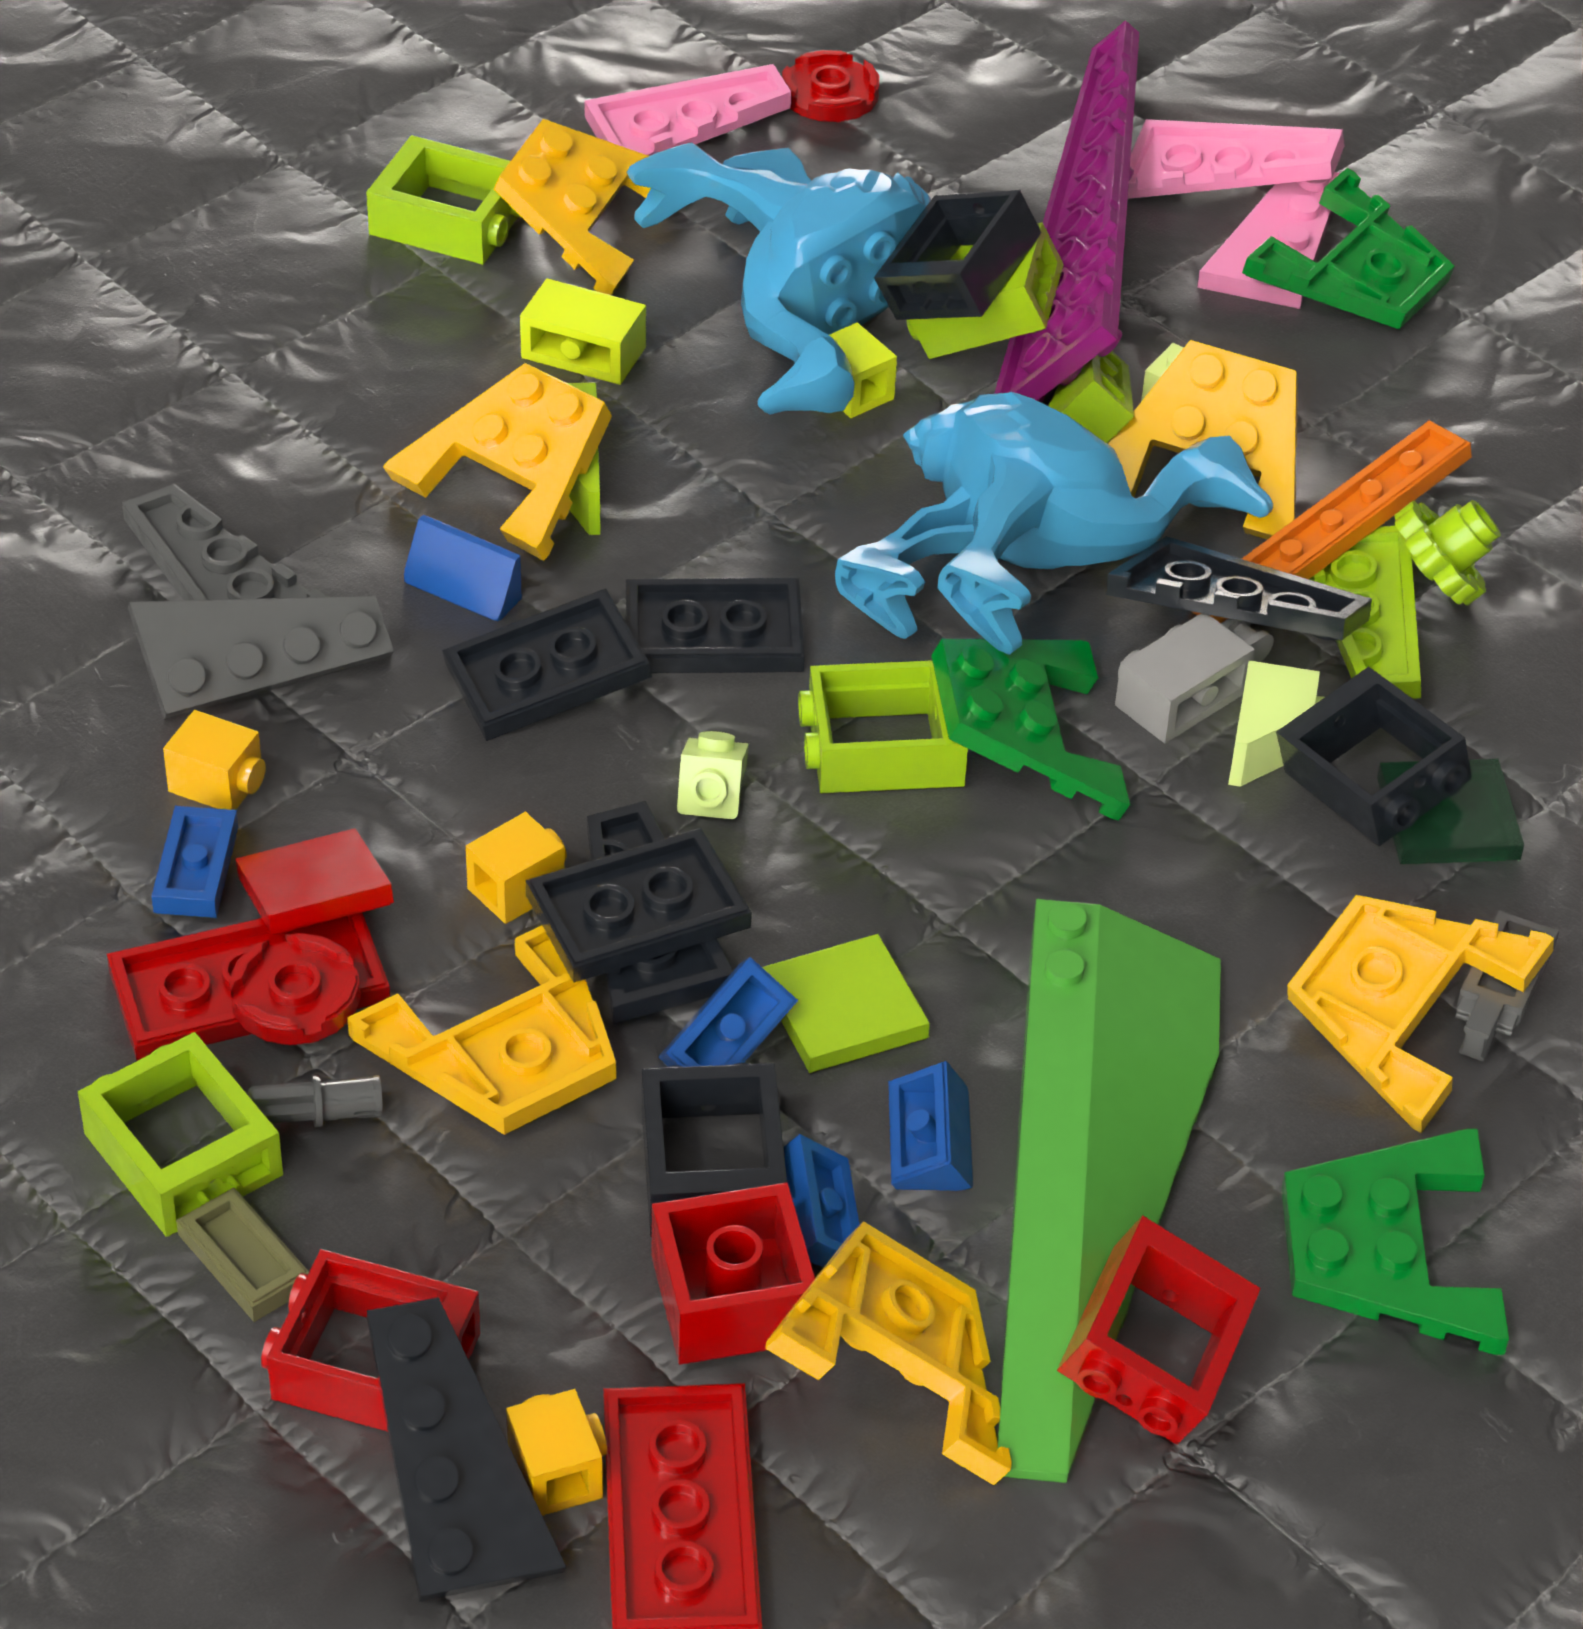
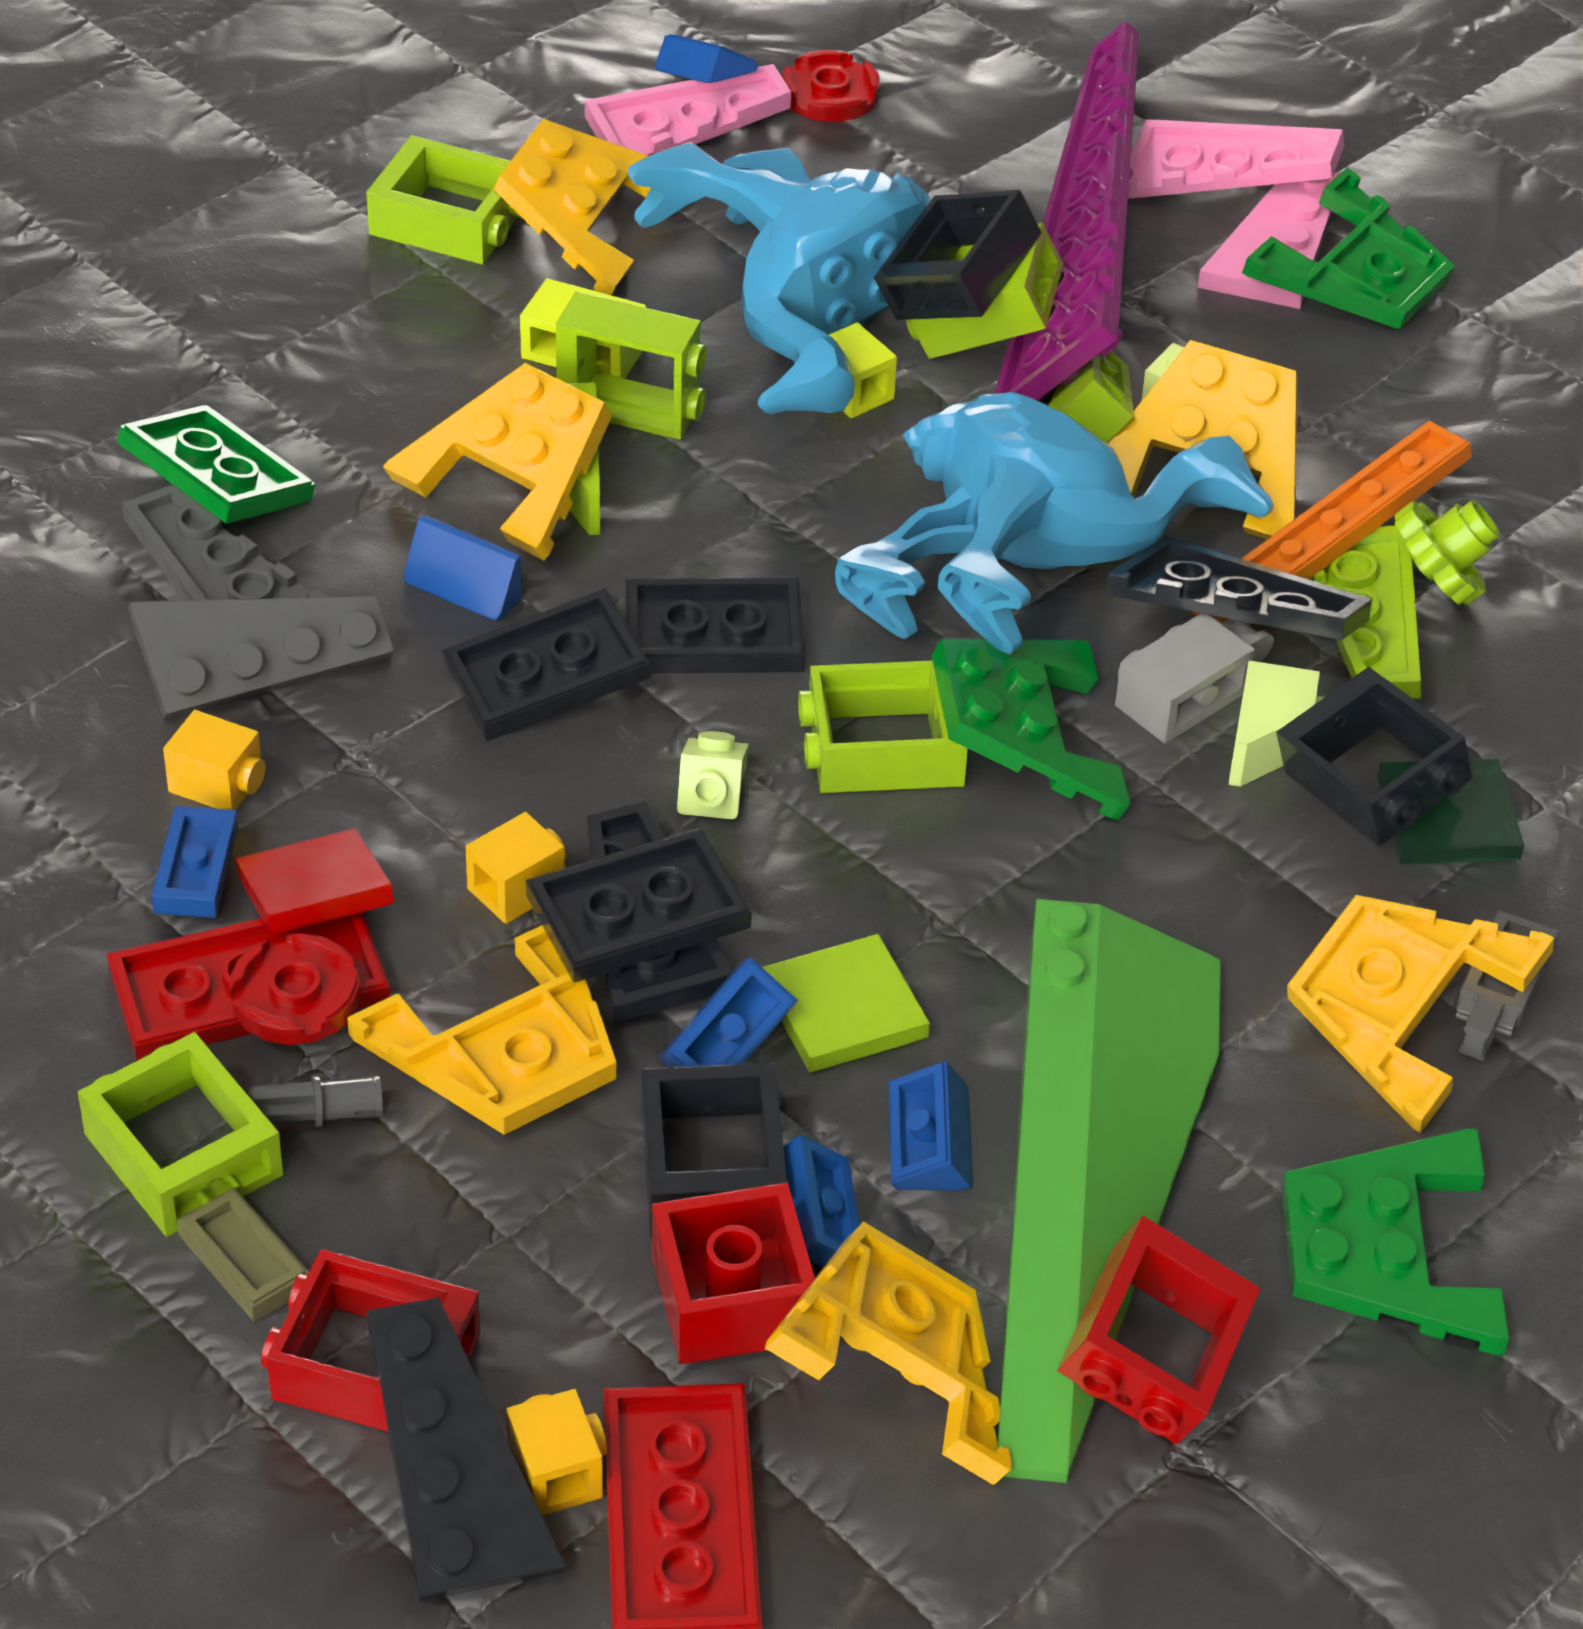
none -> green tile [117,405,315,524]
none -> lime window [556,291,707,440]
none -> blue slope [655,34,759,83]

